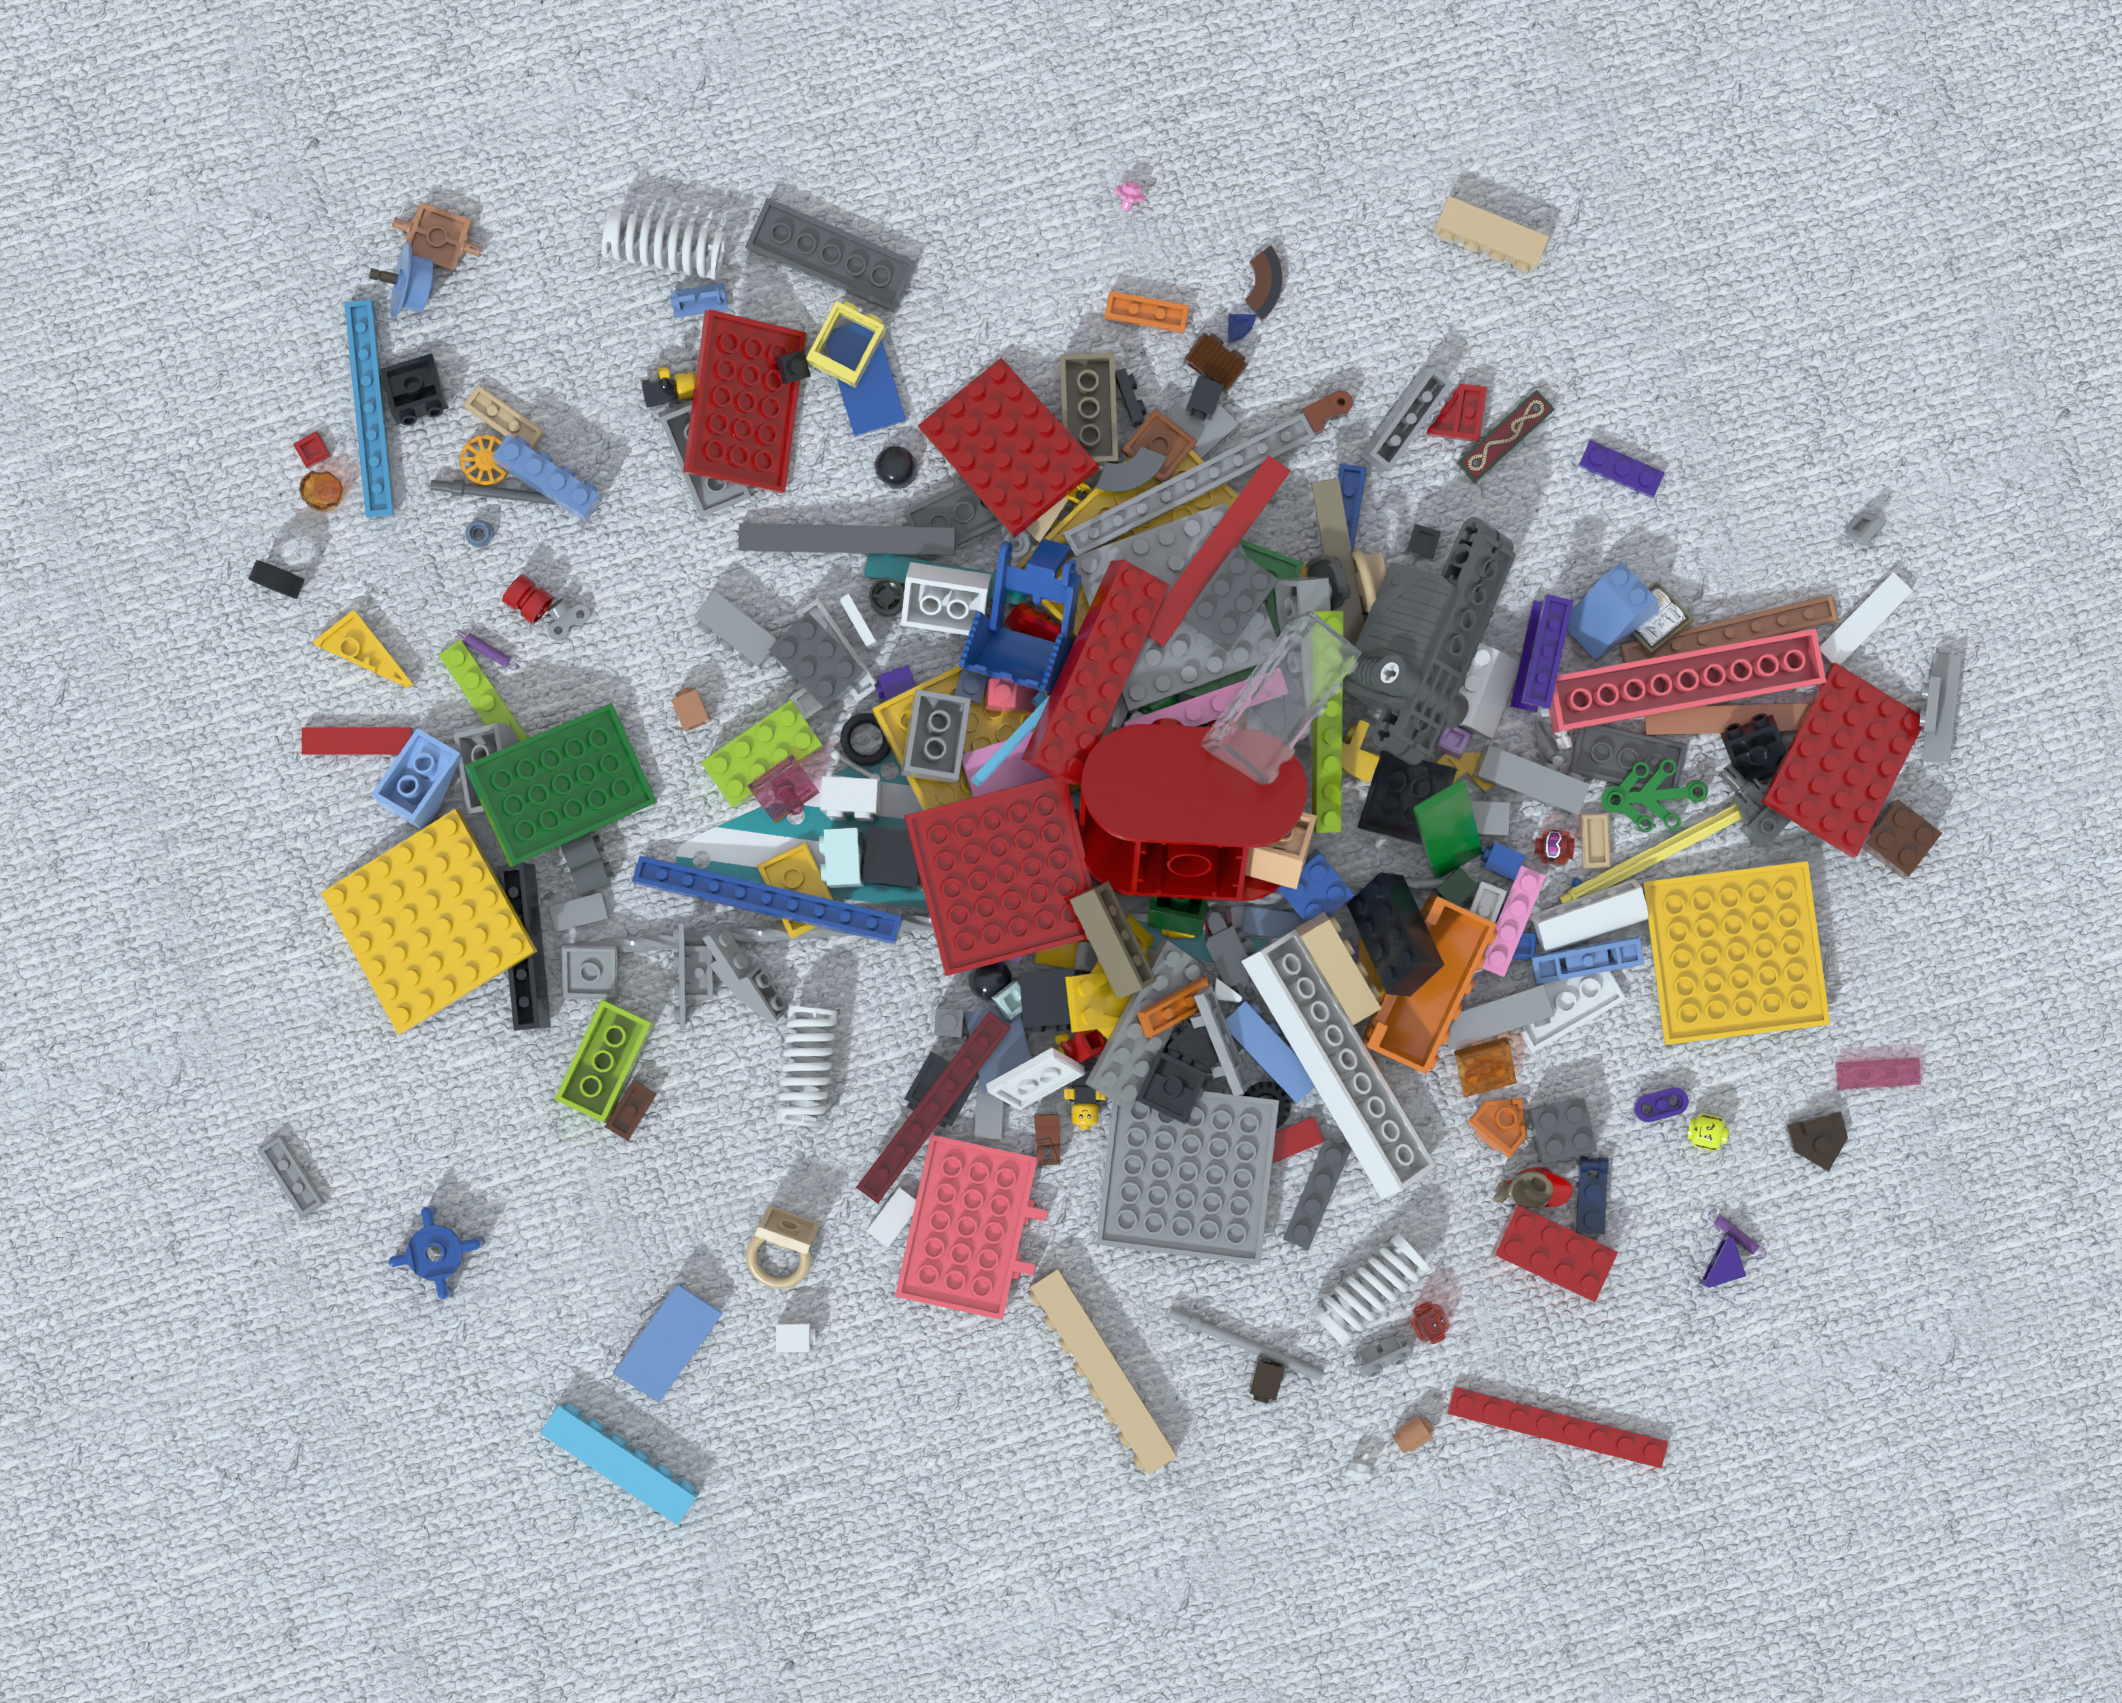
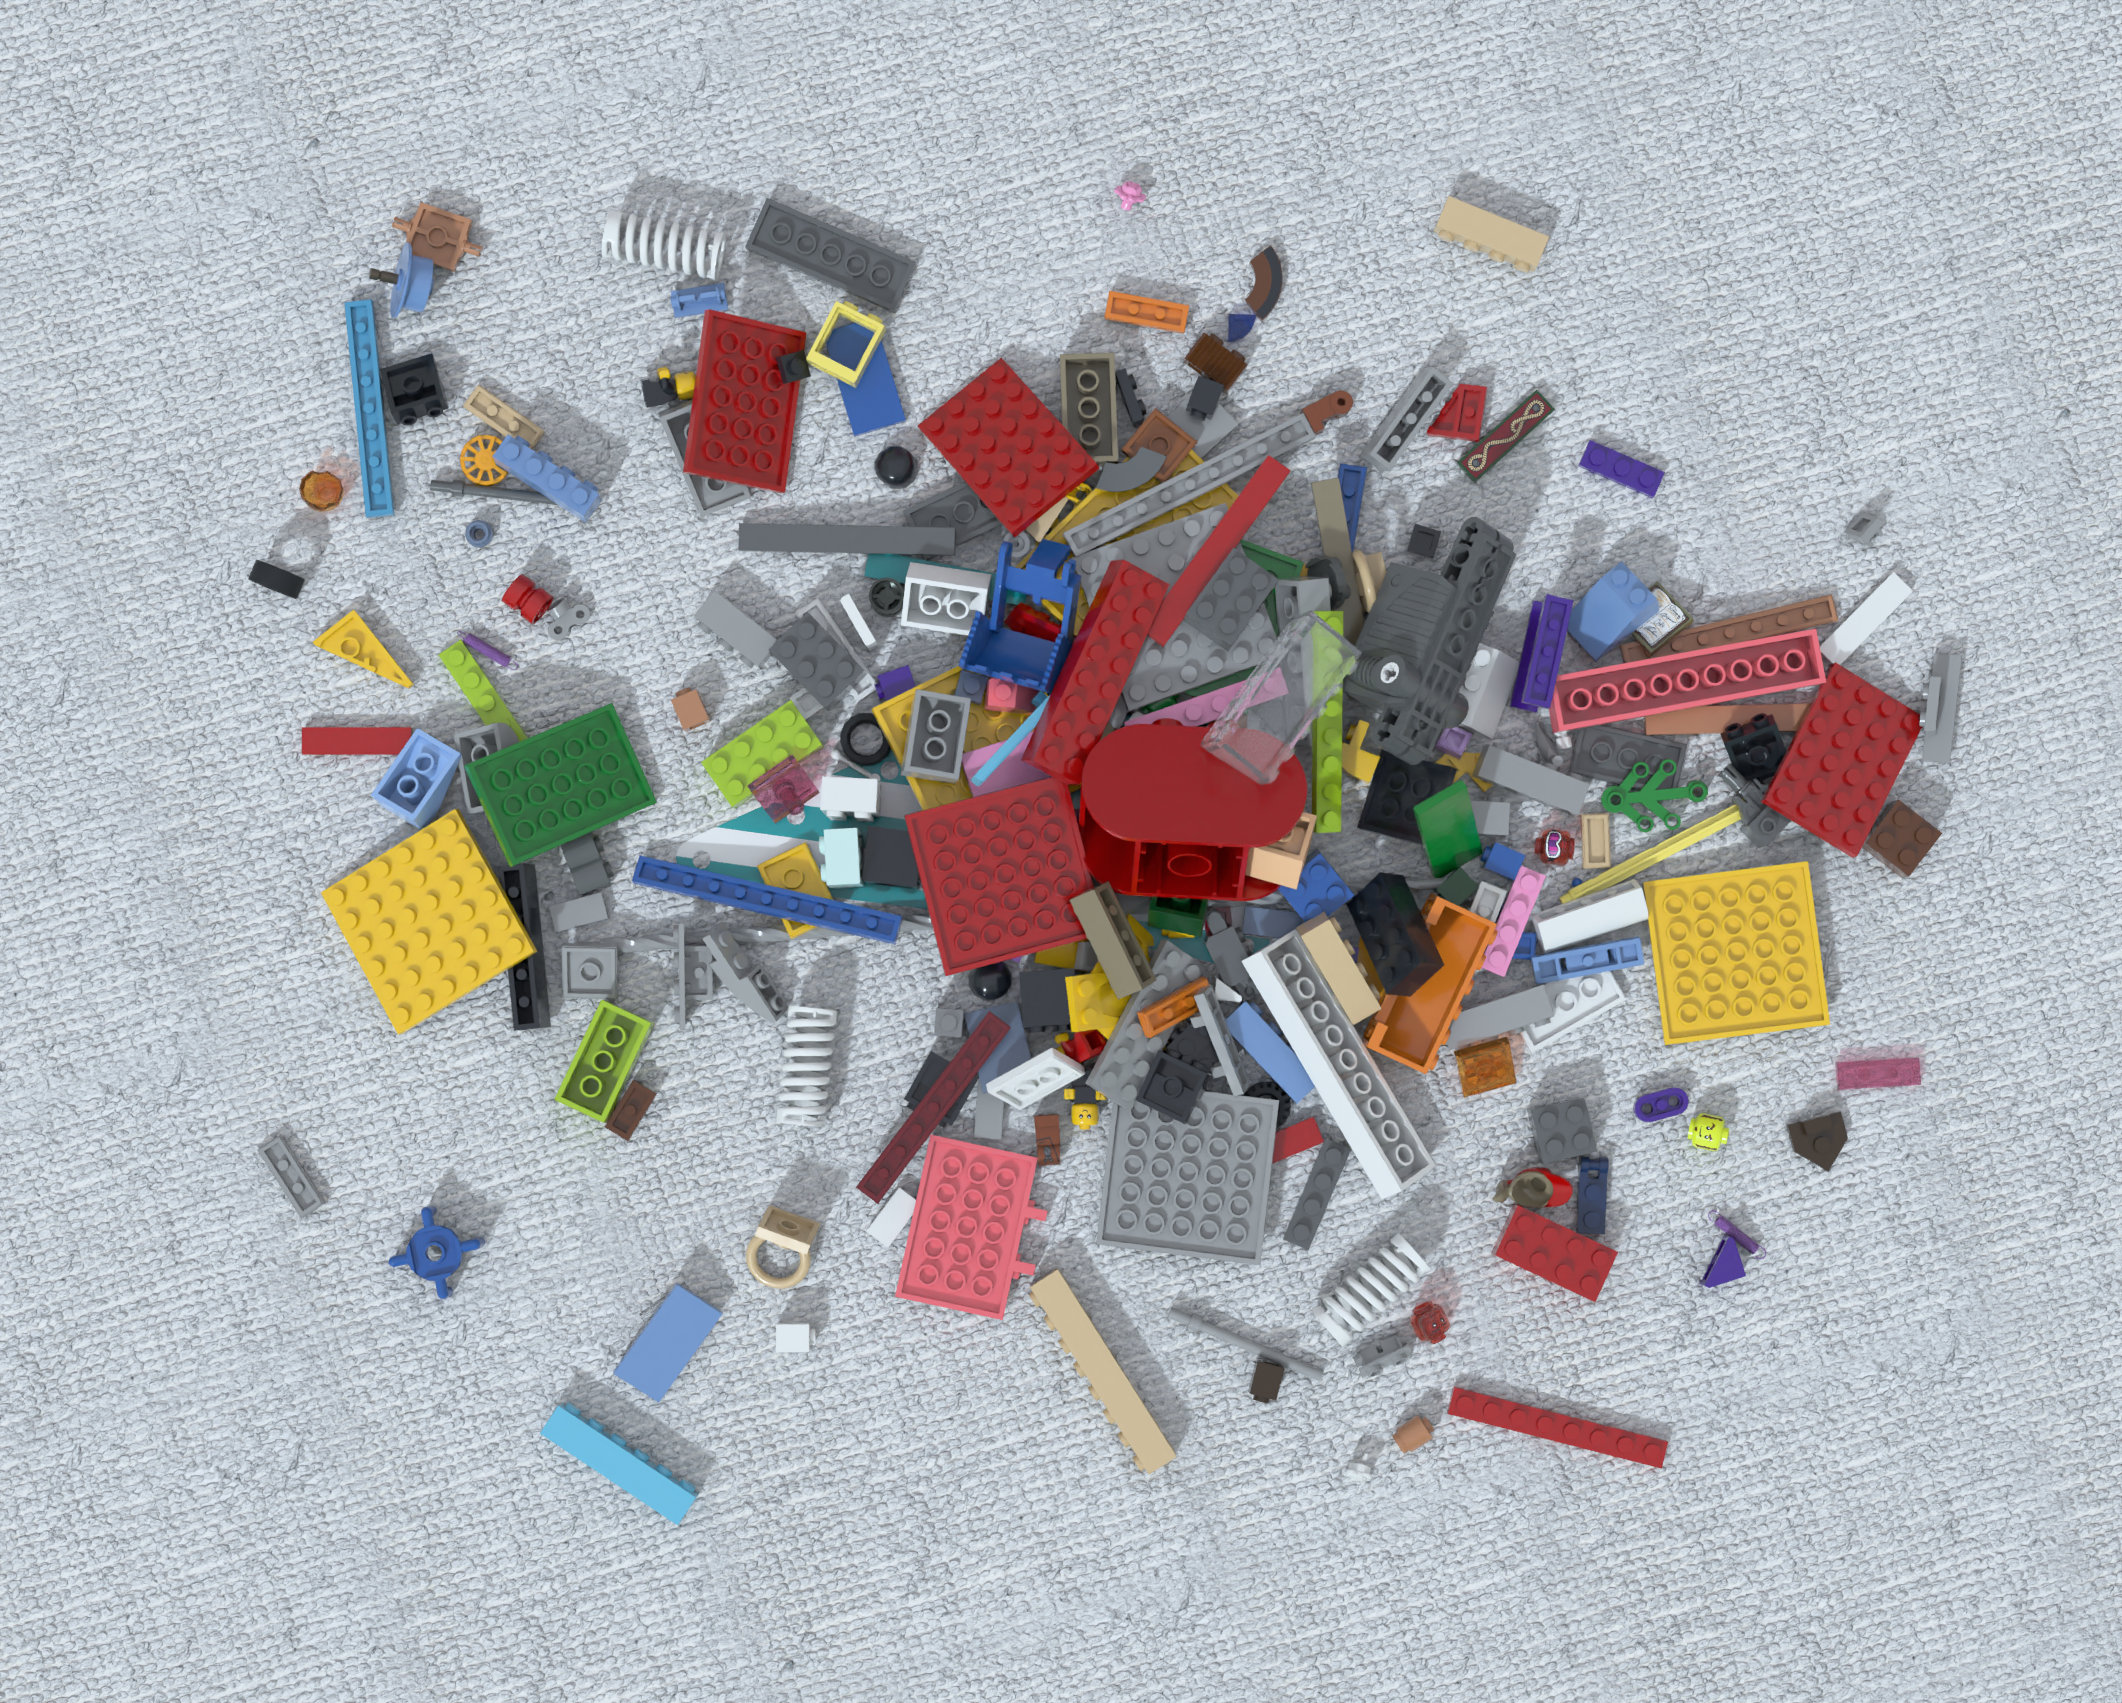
red tile [293,431,331,469] -> none
light aqua plate [992,981,1022,1020] -> none
orange plate [1466,1098,1527,1158] -> none

